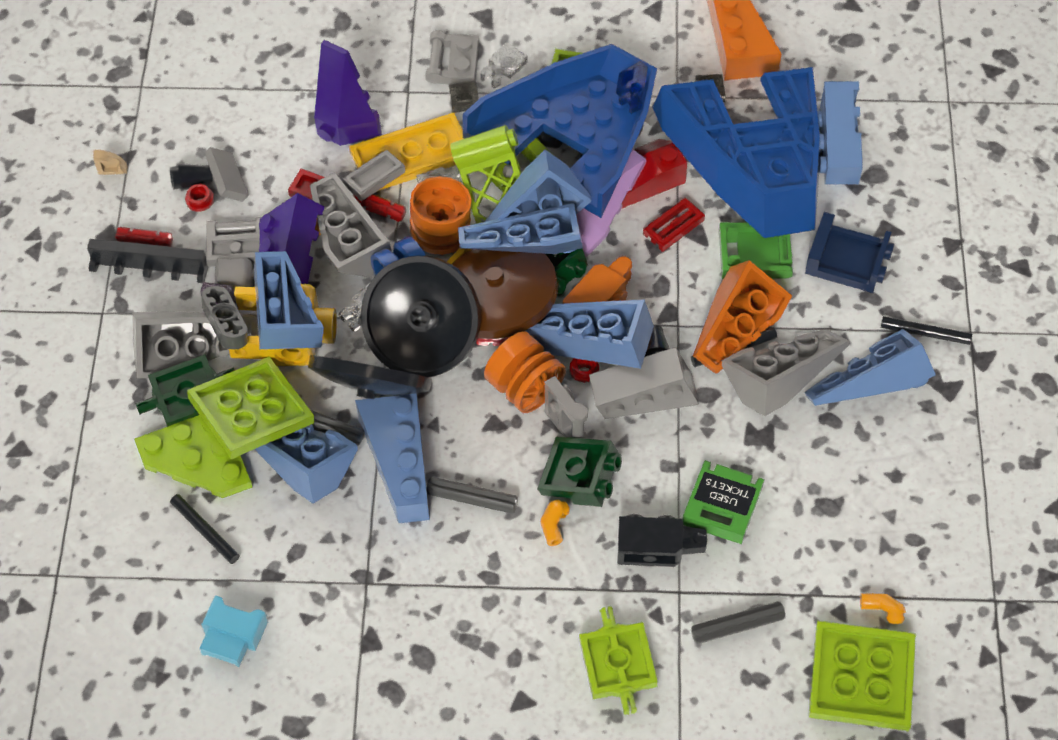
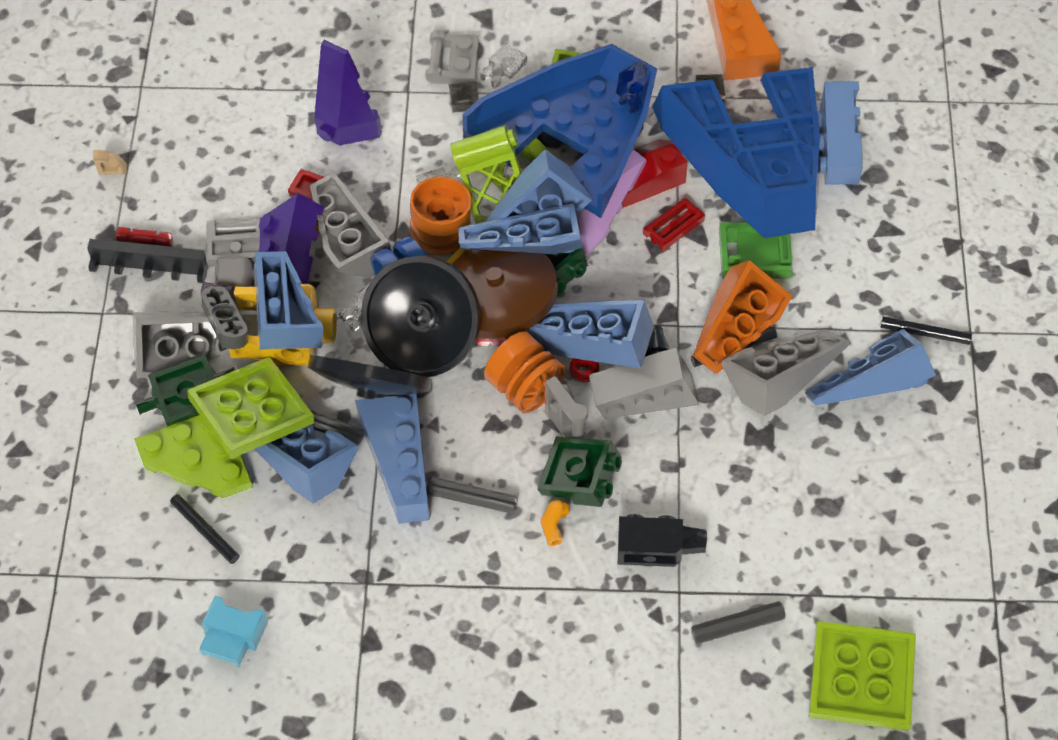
black cone [169,163,213,191] -> none
red plate [185,184,214,212] -> none
light grey tile [205,147,249,202] -> none
light grey tile [343,149,405,201] -> none
yellow tile [349,112,463,191] -> none
red axle [353,194,406,222] -> none
orange hinge [562,256,632,304] -> none
lime plate [579,606,658,715] -> none
bright green container [682,460,765,544] -> none
dark blue panel [805,212,894,293] -> none
light orange arm [860,593,906,624] -> none

